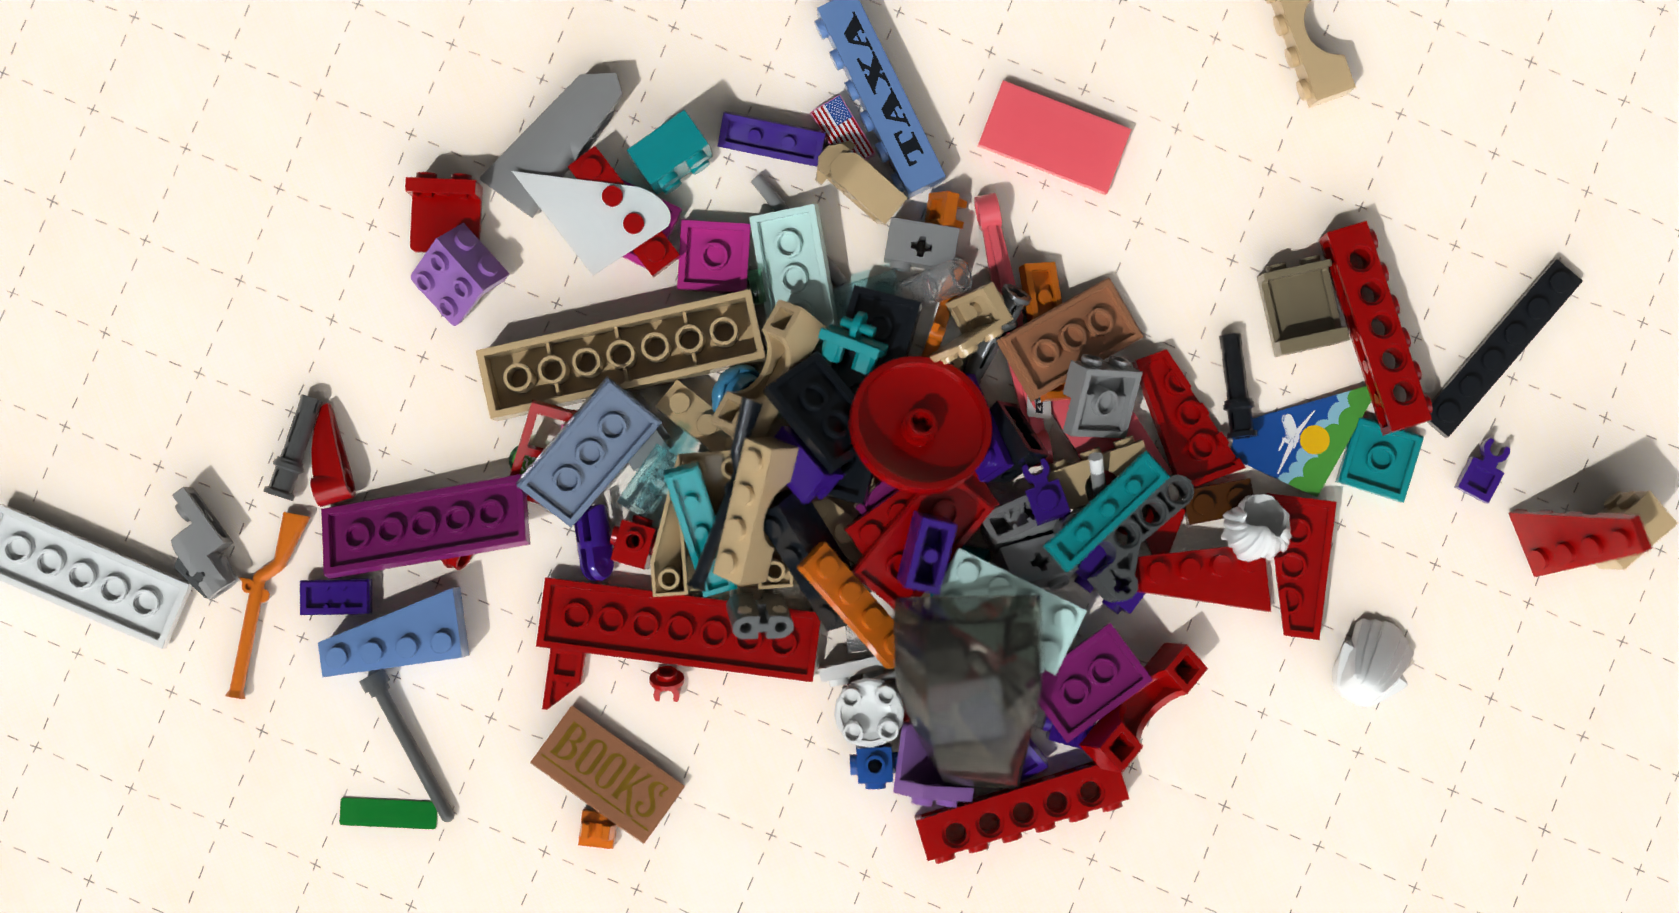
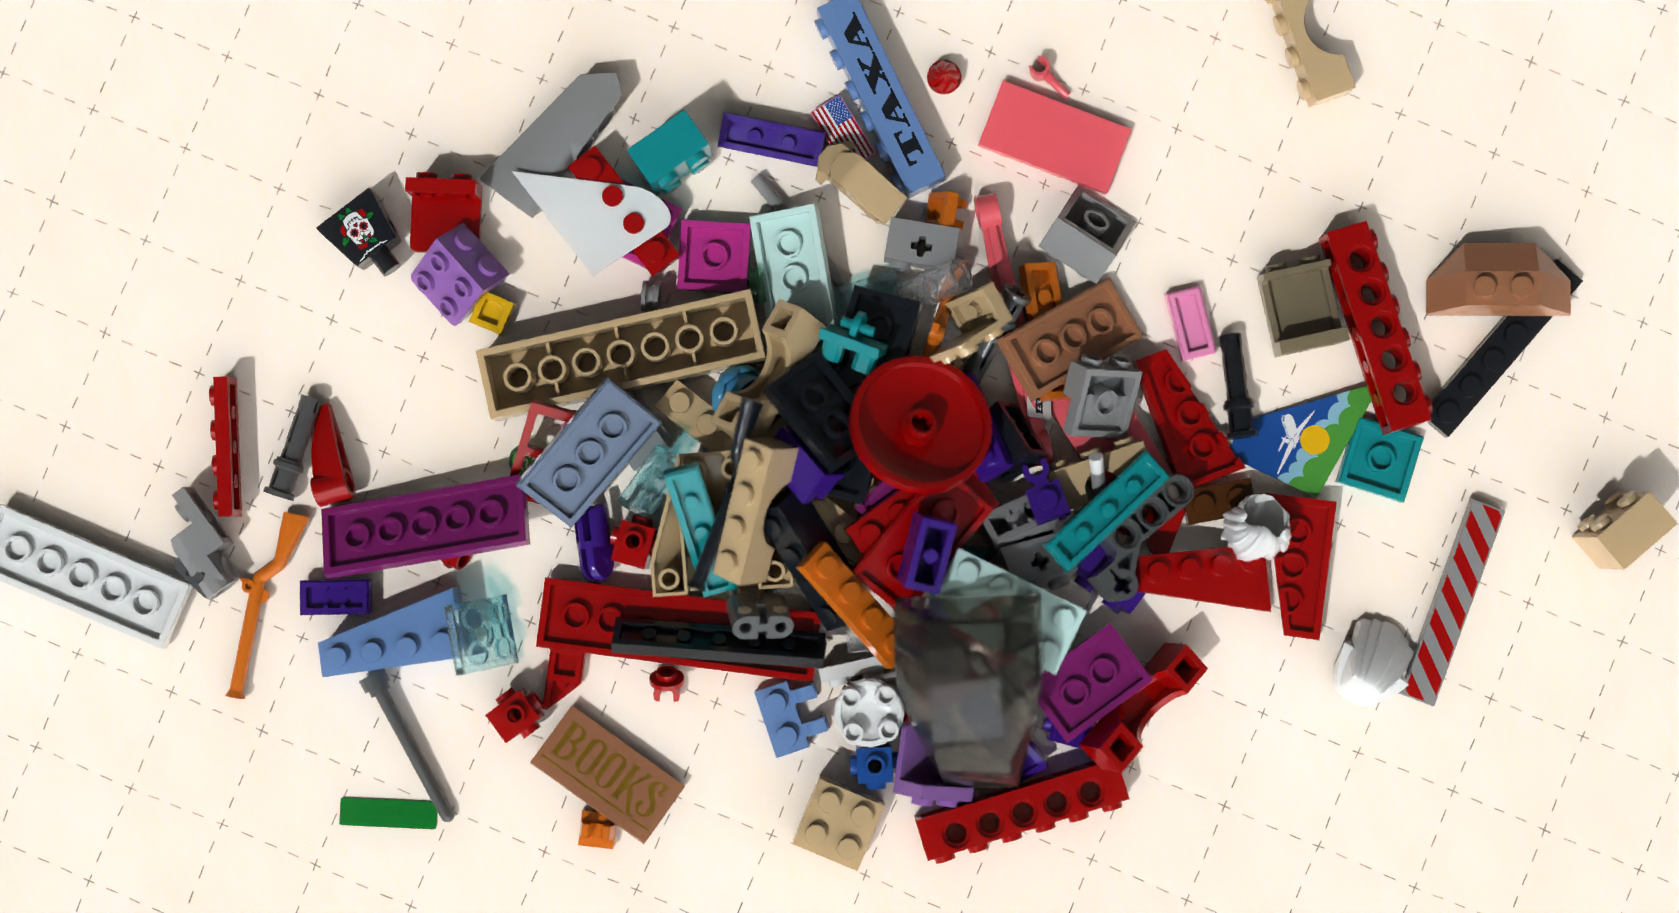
dark purple plate [1454,438,1510,504] -> none
red wing [1508,509,1653,577] -> none
none -> red plate [209,376,242,517]
none -> black torso [316,188,402,277]
none -> clear light blue plate [444,594,519,676]
none -> yellow plate [468,292,516,336]
none -> red brick [485,687,545,743]
none -> black plate [611,617,826,669]
none -> light grey bush [641,280,662,312]
none -> medium blue plate [754,680,830,758]
none -> tan brick [792,774,885,871]
none -> red plate [927,60,961,95]
none -> coral hand [1029,56,1070,99]
none -> light grey slope [1038,184,1136,284]
none -> bright pink tile [1165,286,1217,362]
none -> tile [1398,499,1505,706]
none -> nougat wedge [1426,243,1571,316]

